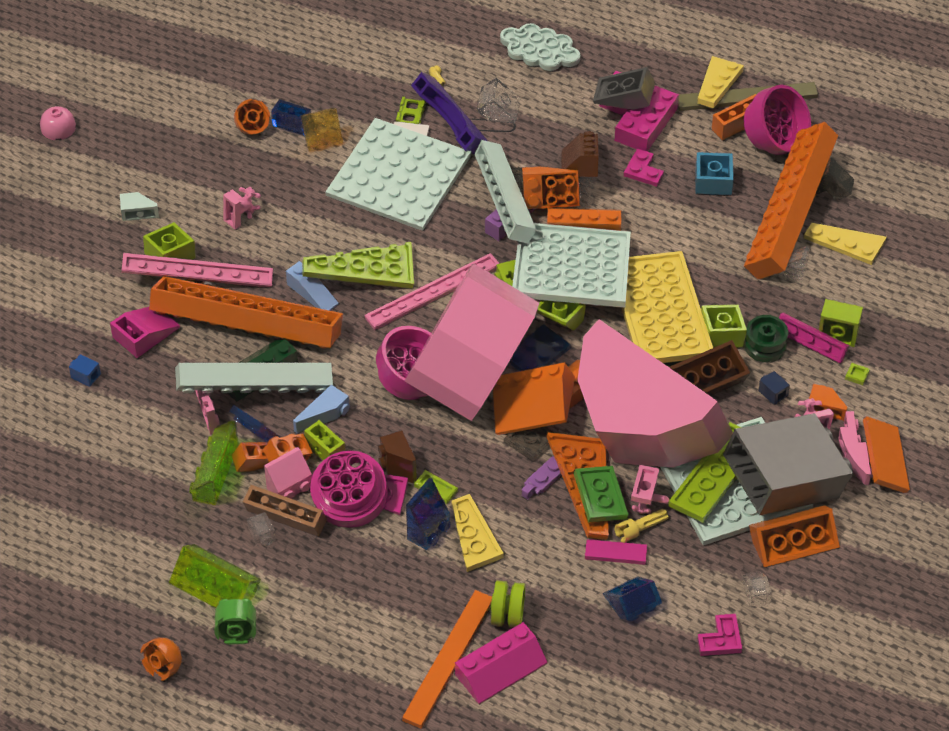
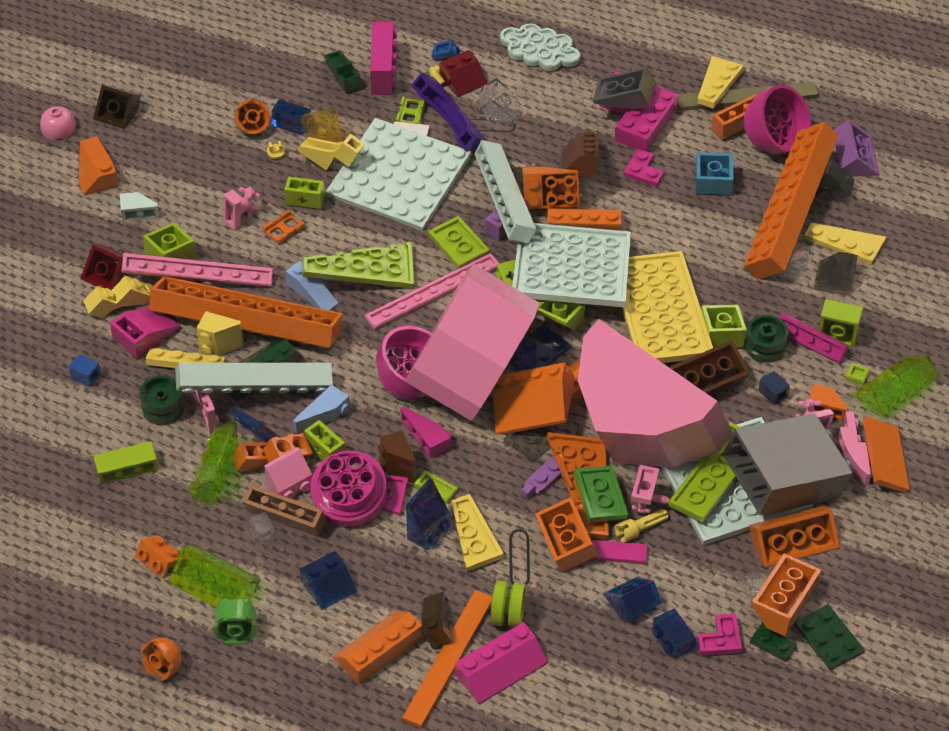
none -> orange wedge [79,136,119,196]
none -> dark red slope [80,244,129,290]
none -> light yellow arch [83,276,153,318]
none -> dark brown slope [93,85,141,129]
none -> lime brick [93,441,158,485]
none -> orange bracket [135,535,185,578]
none -> dark green wheel [139,375,184,425]
none -> light yellow plate [146,348,225,368]
none -> light yellow slope [197,311,244,356]
none -> orange piece [262,209,305,245]
none -> light yellow plate [267,141,285,159]
none -> lime brick [284,177,325,209]
none -> light yellow arch [297,134,365,171]
none -> clear blue slope [300,551,357,610]
none -> dark green slope [323,50,362,93]
none -> orange slope [333,610,423,684]
none -> dark pink brick [370,22,397,95]
none -> dark pink slope [400,407,452,459]
none -> dark brown slope [421,592,452,649]
none -> lime plate [428,216,490,269]
none -> blue bracket [431,40,461,61]
none -> dark red slope [439,50,487,97]
none -> black piece [509,529,530,585]
none -> orange brick [535,497,598,572]
none -> clear blue brick [651,608,696,659]
none -> dark green plate [750,622,797,662]
none -> orange slope [751,553,821,636]
none -> dark green plate [794,604,864,670]
none -> clear smoke slope [813,252,858,296]
none -> medium lavender slope [834,119,880,177]
none -> clear neon green slope [851,355,938,415]

